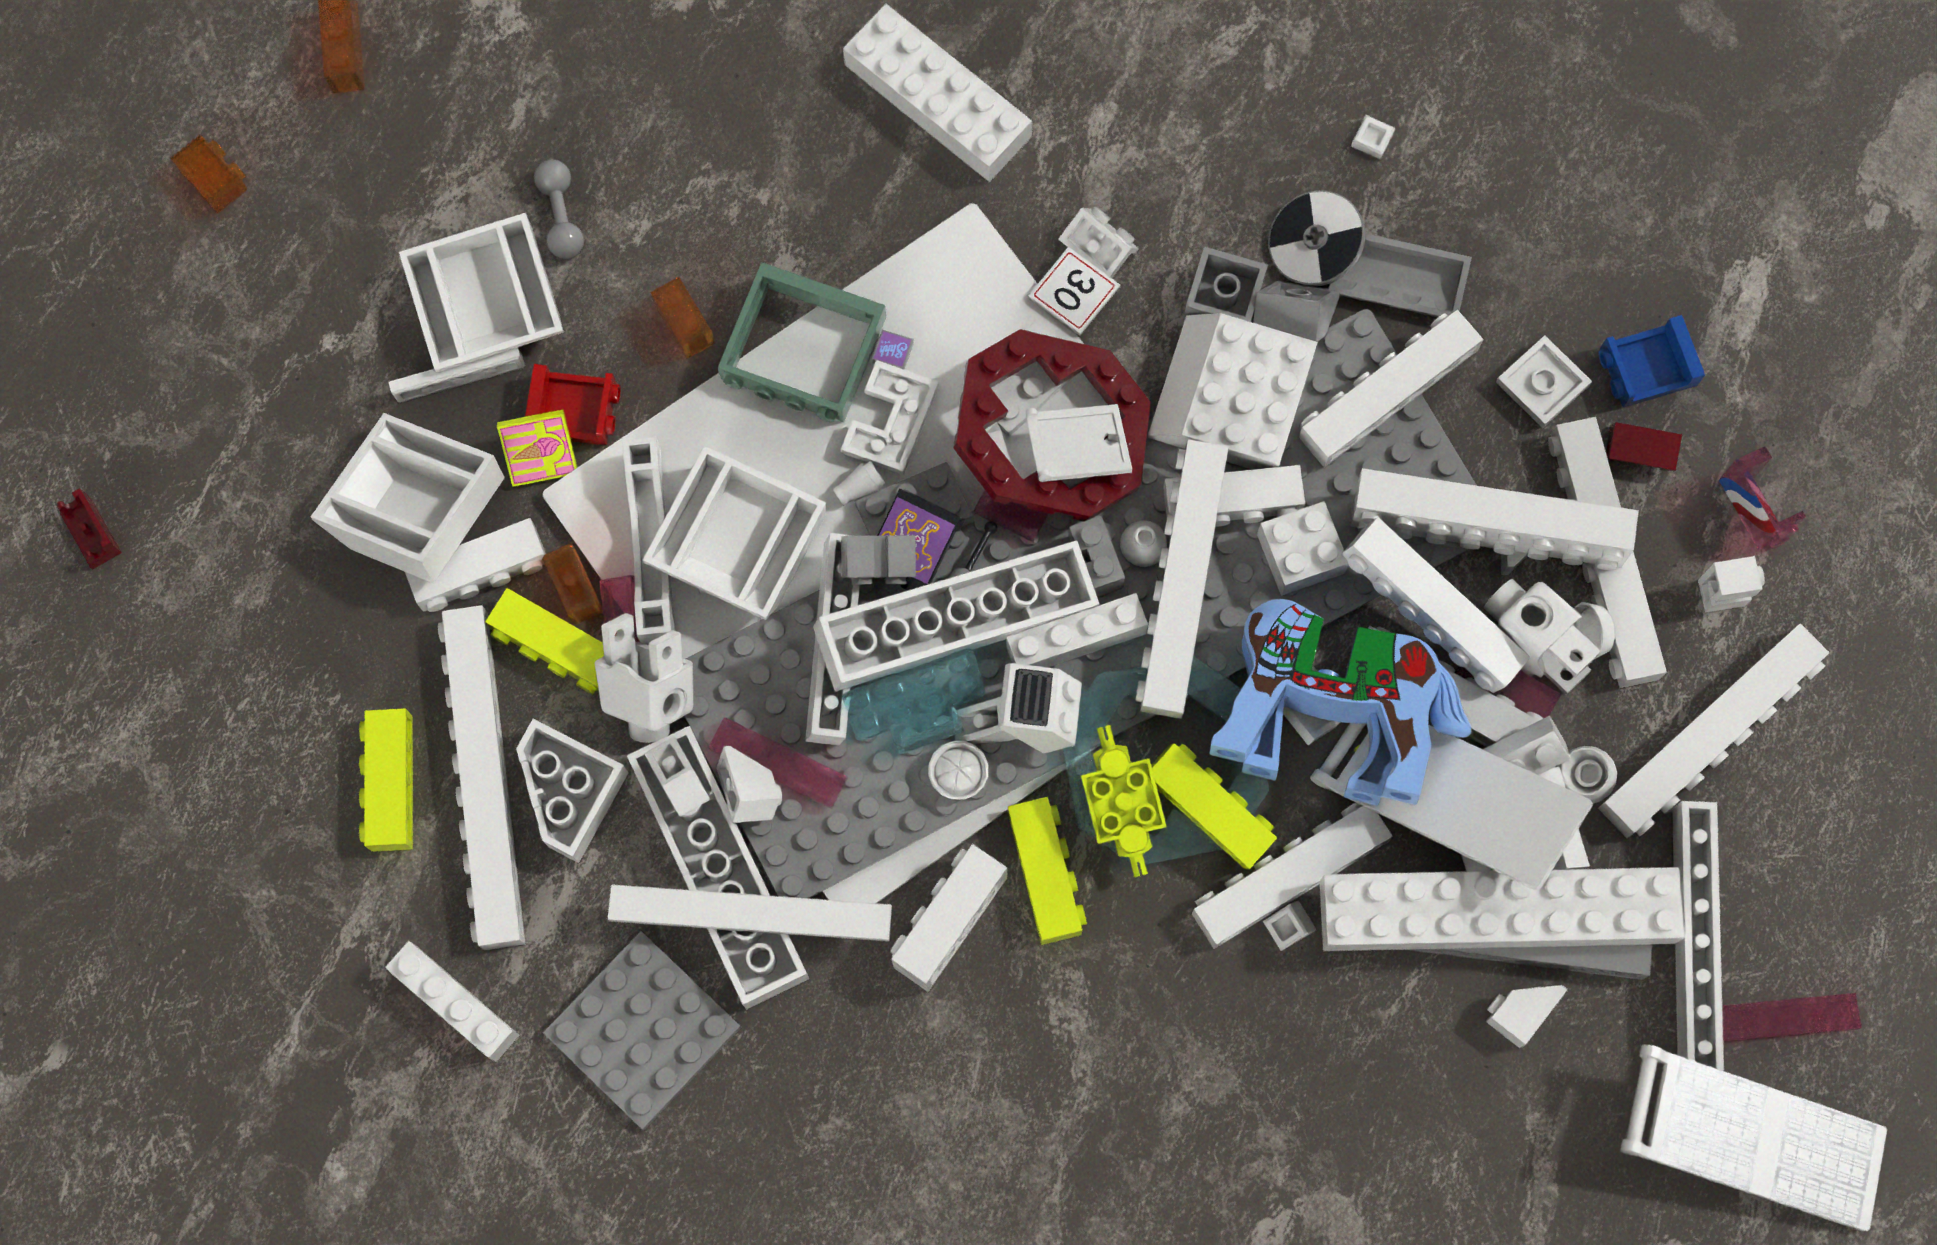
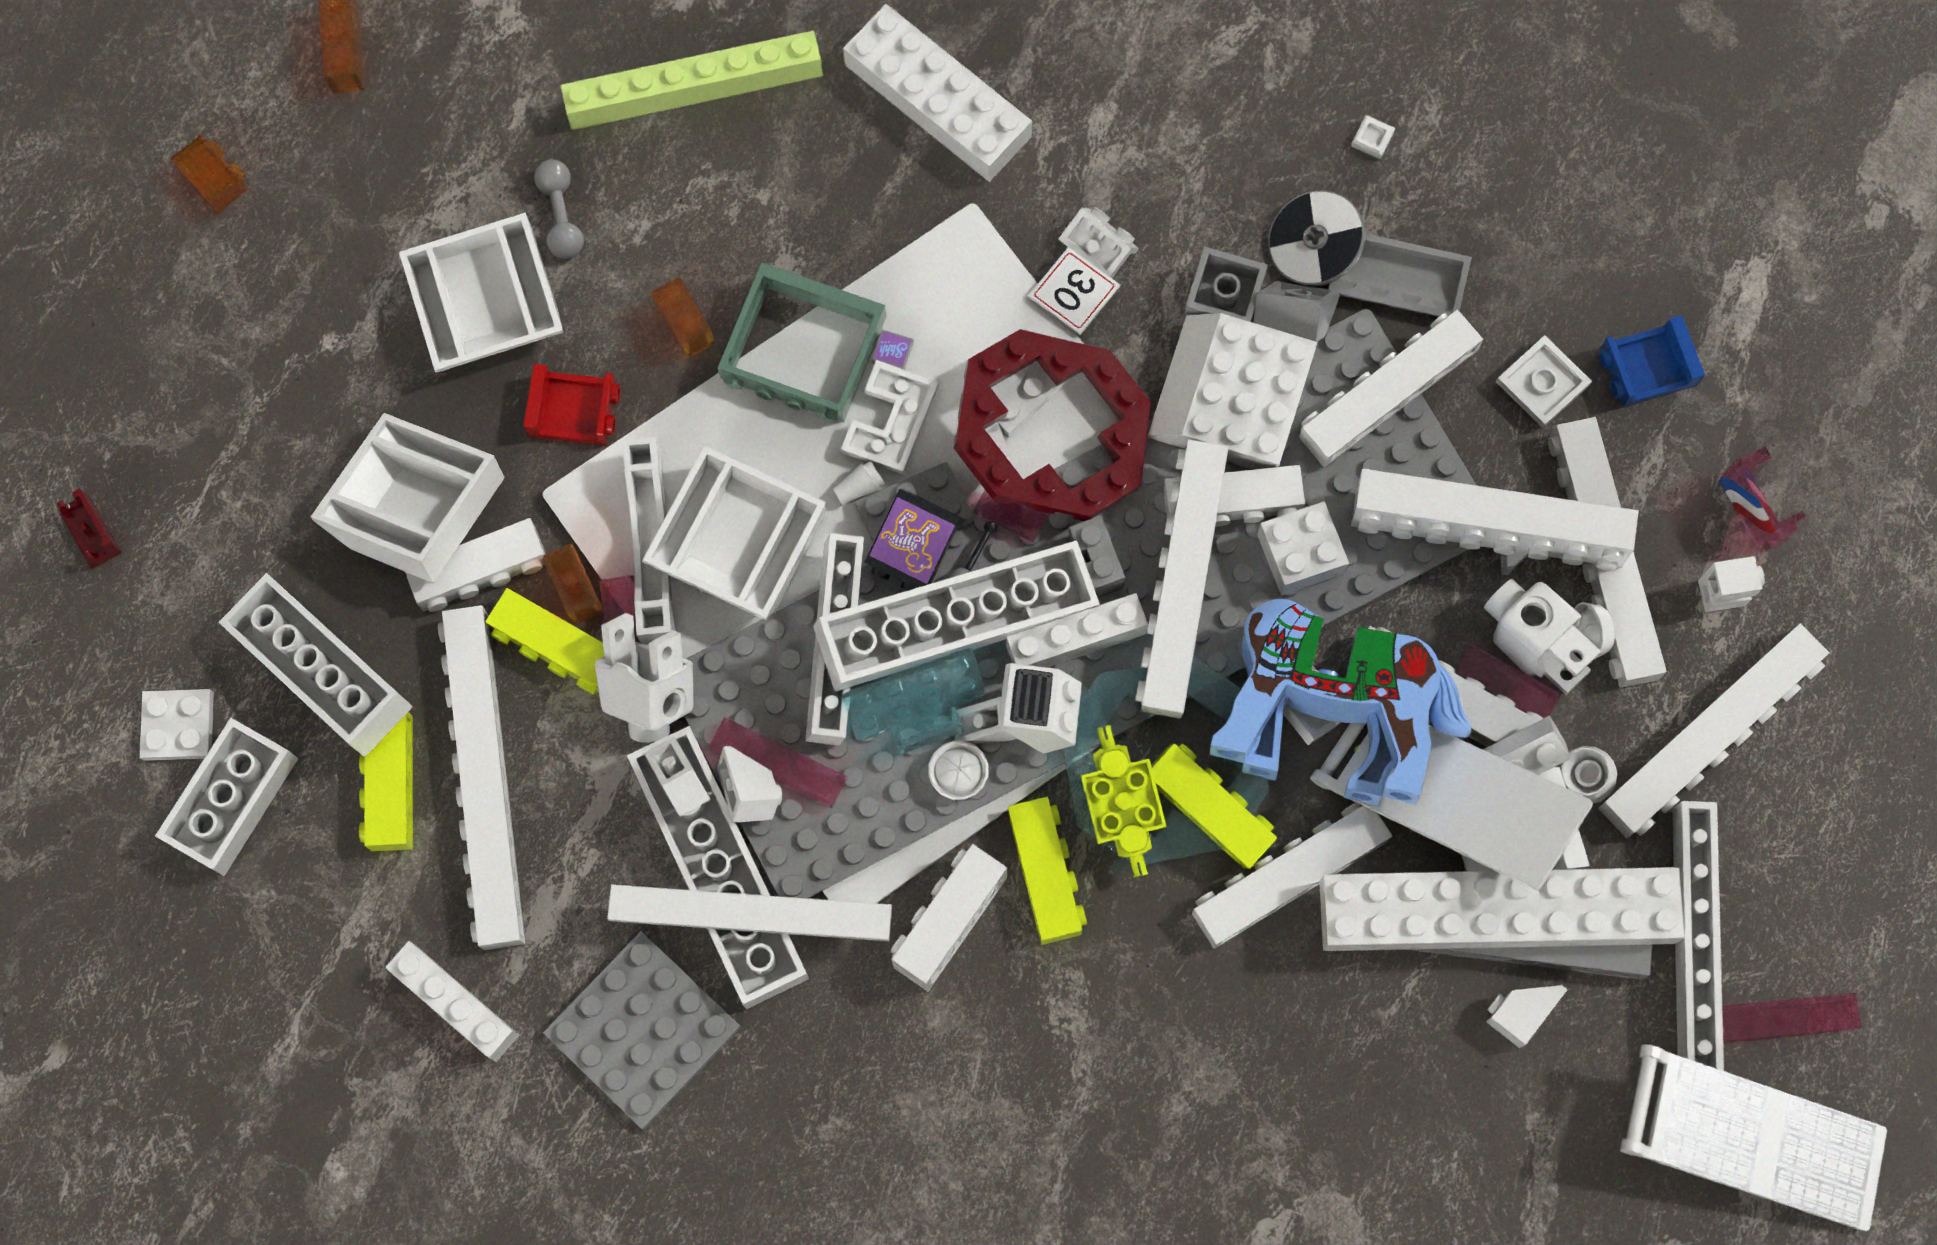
white tile [389,347,525,403] -> none
tile [497,409,578,487] -> none
white brick [516,719,628,863] -> none
light grey brick [841,535,916,584] -> none
white container [1025,404,1132,482] -> none
white brick [1120,520,1167,567] -> none
white slope [1263,901,1316,951] -> none
white brick [1342,517,1530,693] -> none
dark red hinge [1606,422,1682,471] -> none
none -> white plate [140,689,214,761]
none -> white brick [155,718,298,876]
none -> white brick [219,573,413,757]
none -> yellowish green brick [561,30,823,130]

